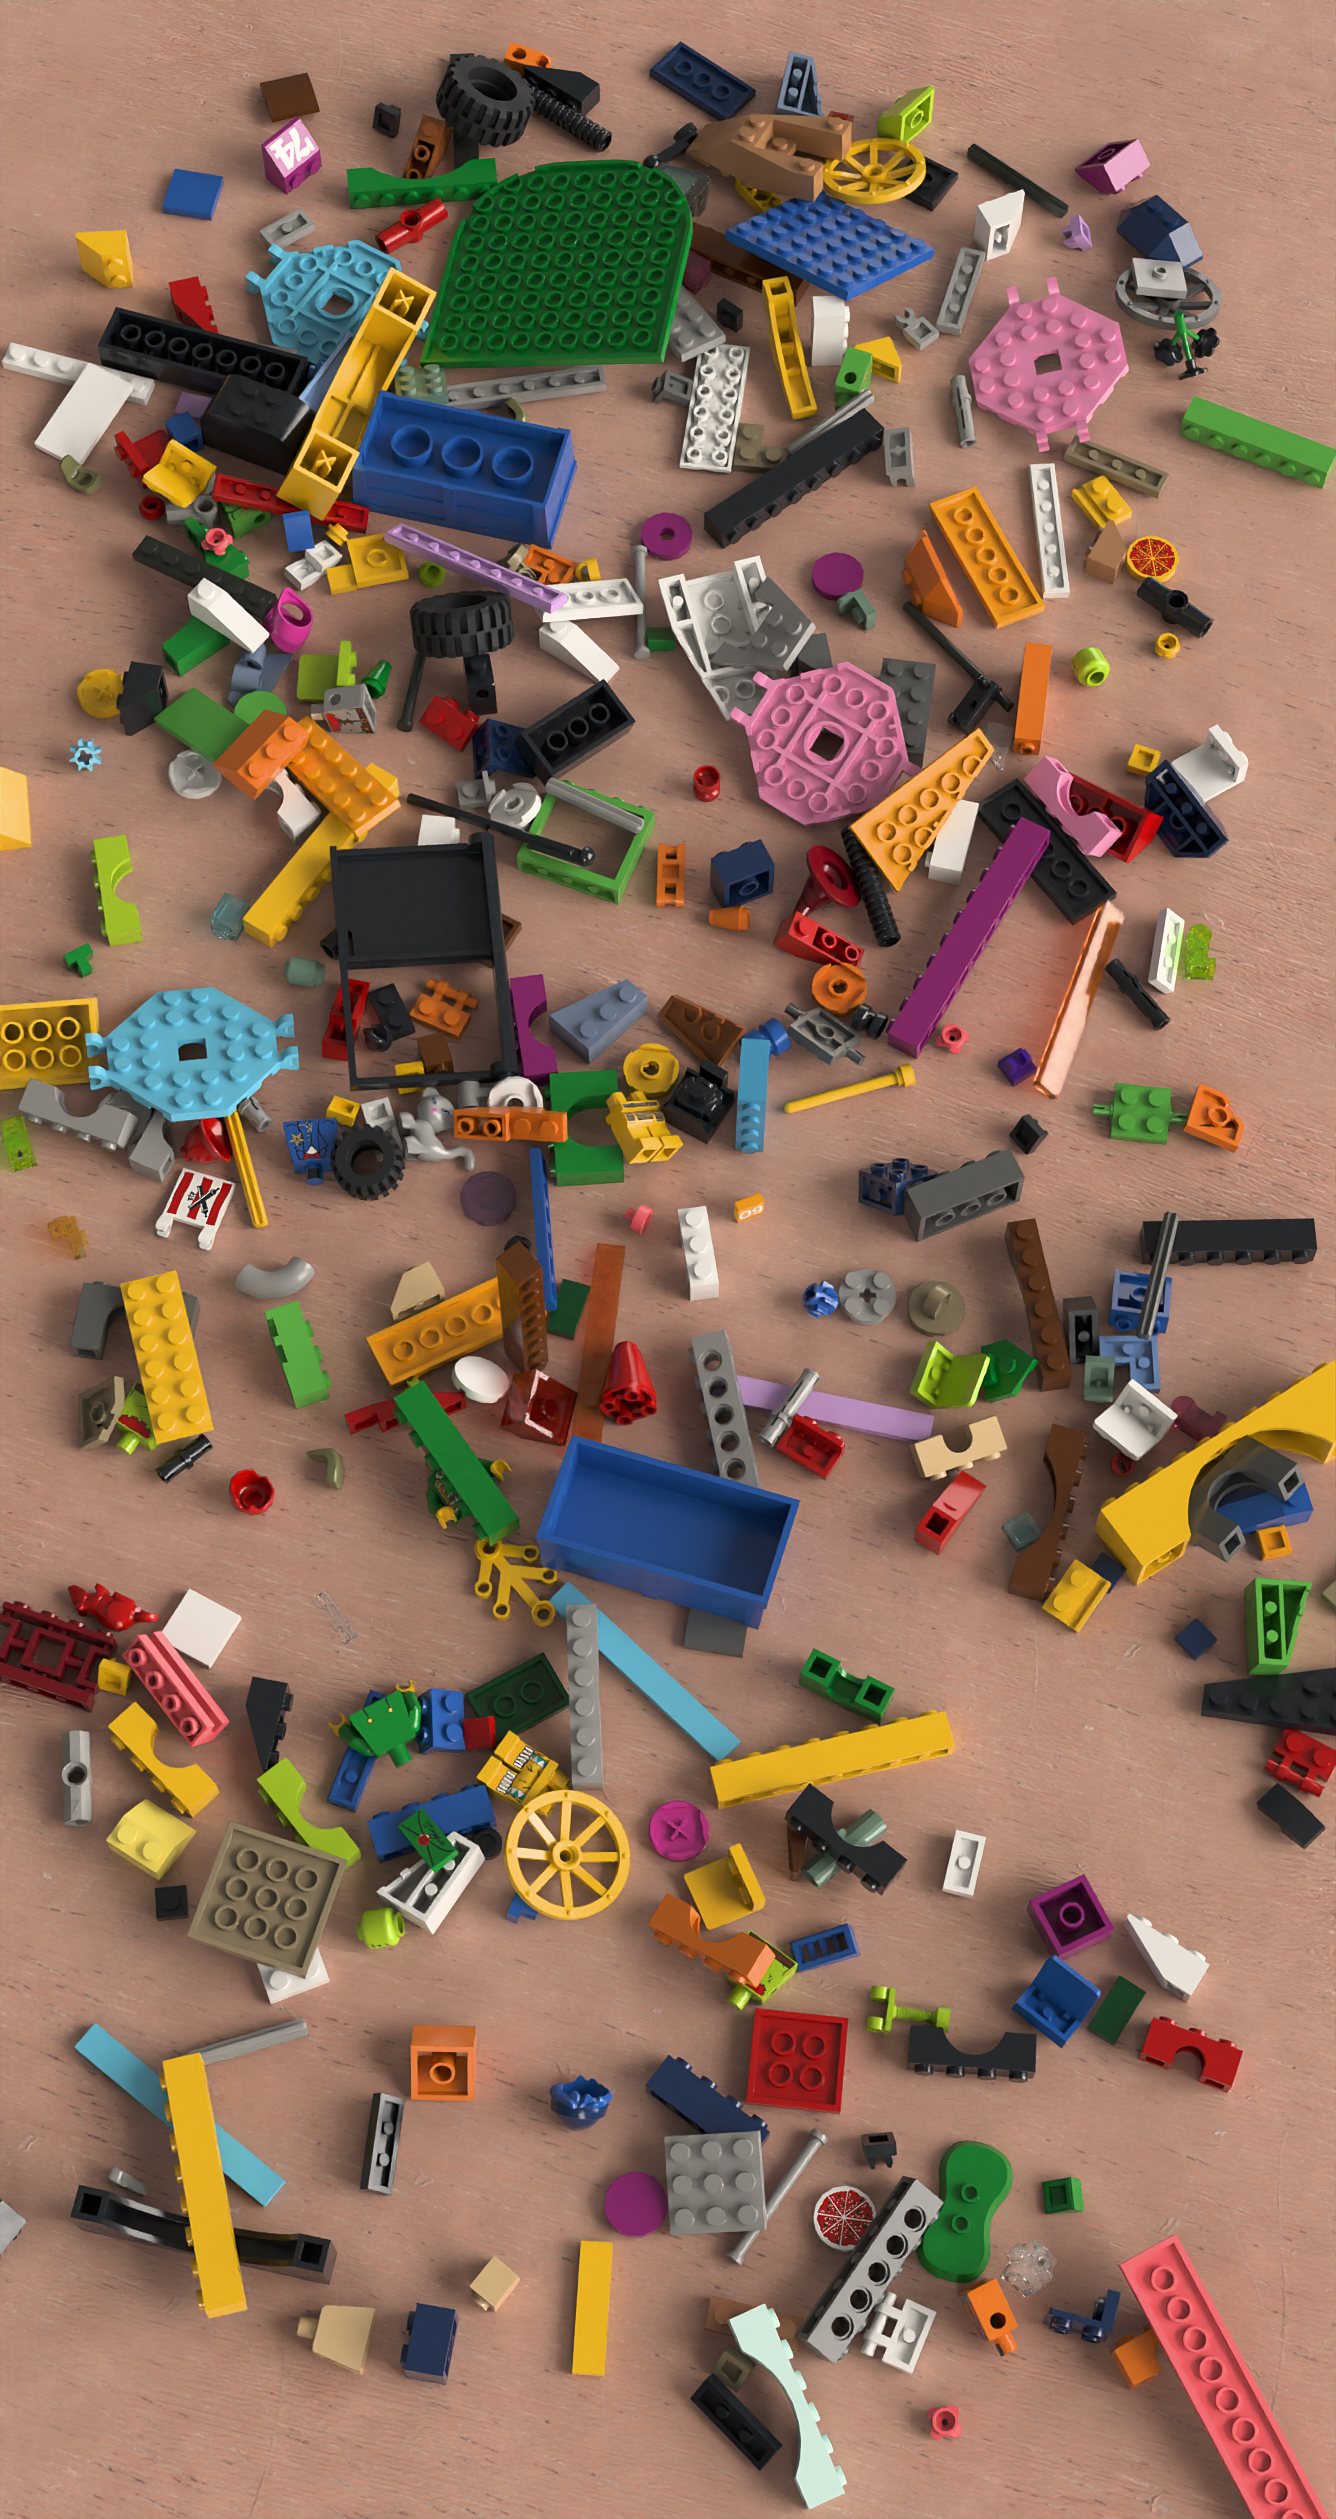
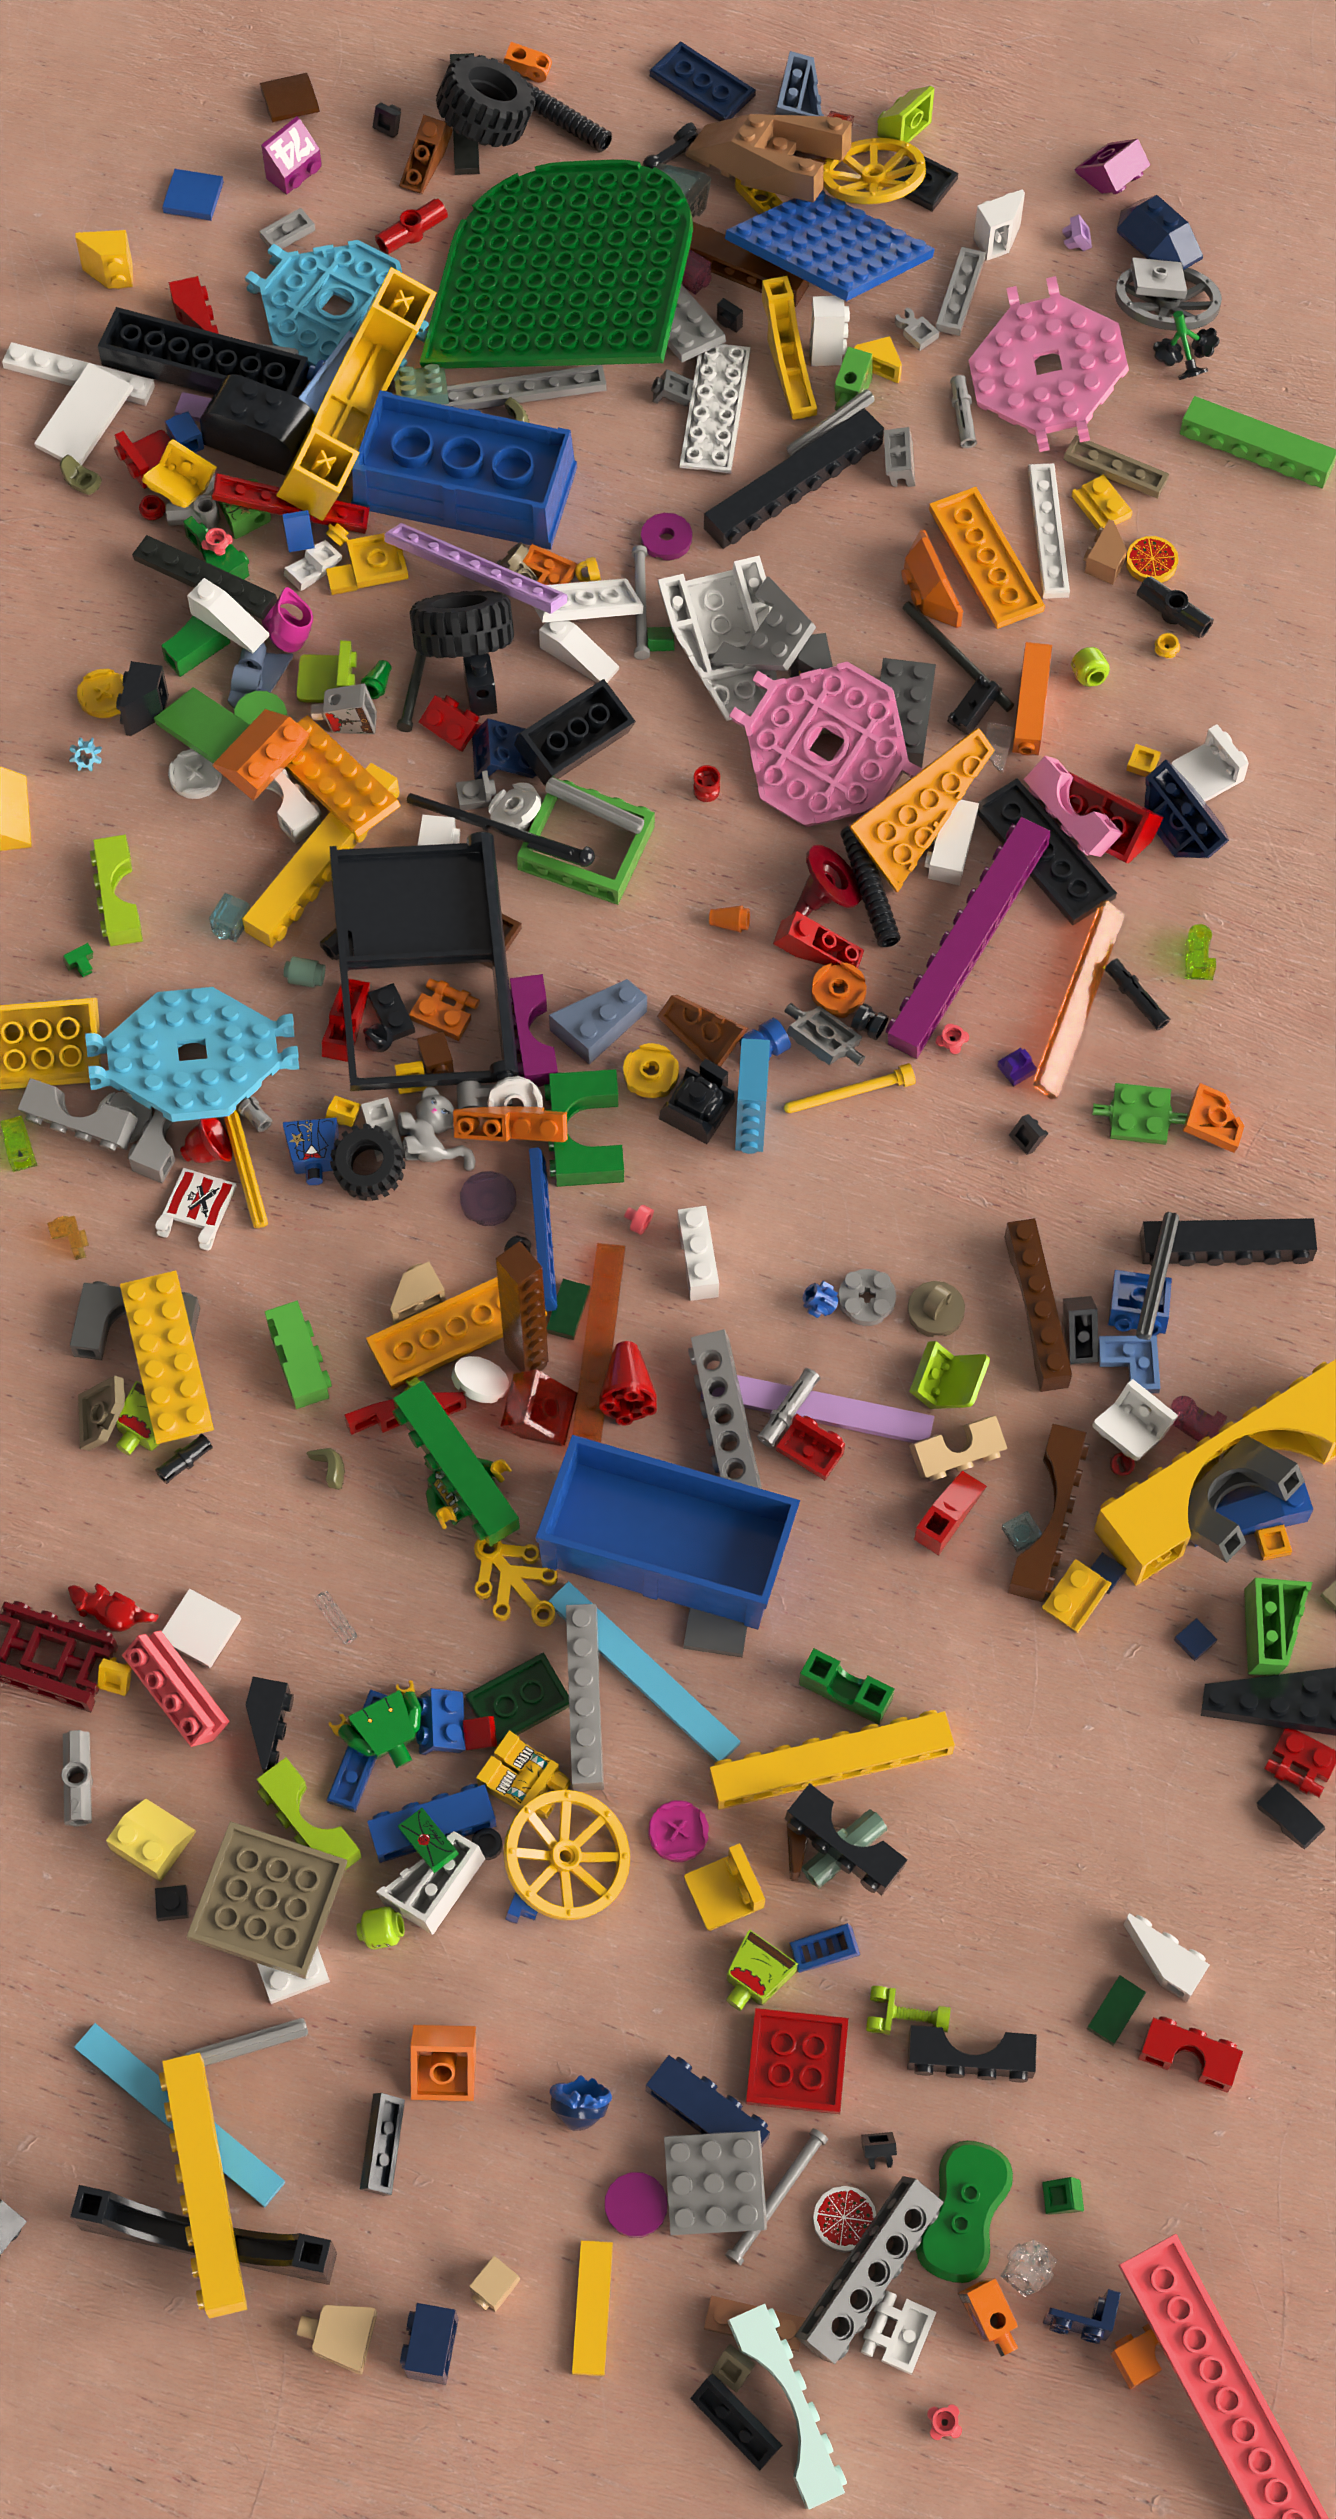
light grey piece [107,2167,149,2197] -> none
yellow arch [108,1702,220,1818] -> none
red hair [229,1468,275,1516] -> none
light grey cylinder [235,1256,315,1299] -> none
green arch [346,158,498,209] -> none
lime tile [419,561,445,588] -> none
black slope [524,65,600,116] -> none
yellow hips [605,1091,683,1164] -> none
orange arch [647,1893,775,1988] -> none
orange plate [656,843,685,907] -> none
dark blue brick [710,839,775,908] -> none
dark tan plate [733,423,787,474] -> none
light orange tile [734,1193,764,1223] -> none
magenta tile [812,552,864,601] -> none
sand green bracket [837,588,876,631] -> none
dark blue bracket [858,1158,938,1216] -> none
dark grey brick [903,1148,1025,1242] -> none
white plate [942,1830,986,1899] -> none
pearl dark grey axle [967,144,1069,218] -> none
green plate [981,1340,1039,1403] -> none
blue bracket [1012,1955,1101,2048] -> none
magenta brick [1026,1874,1114,1961] -> none
sand green bracket [1083,1355,1115,1403] -> none
plate [1148,908,1184,994] -> none

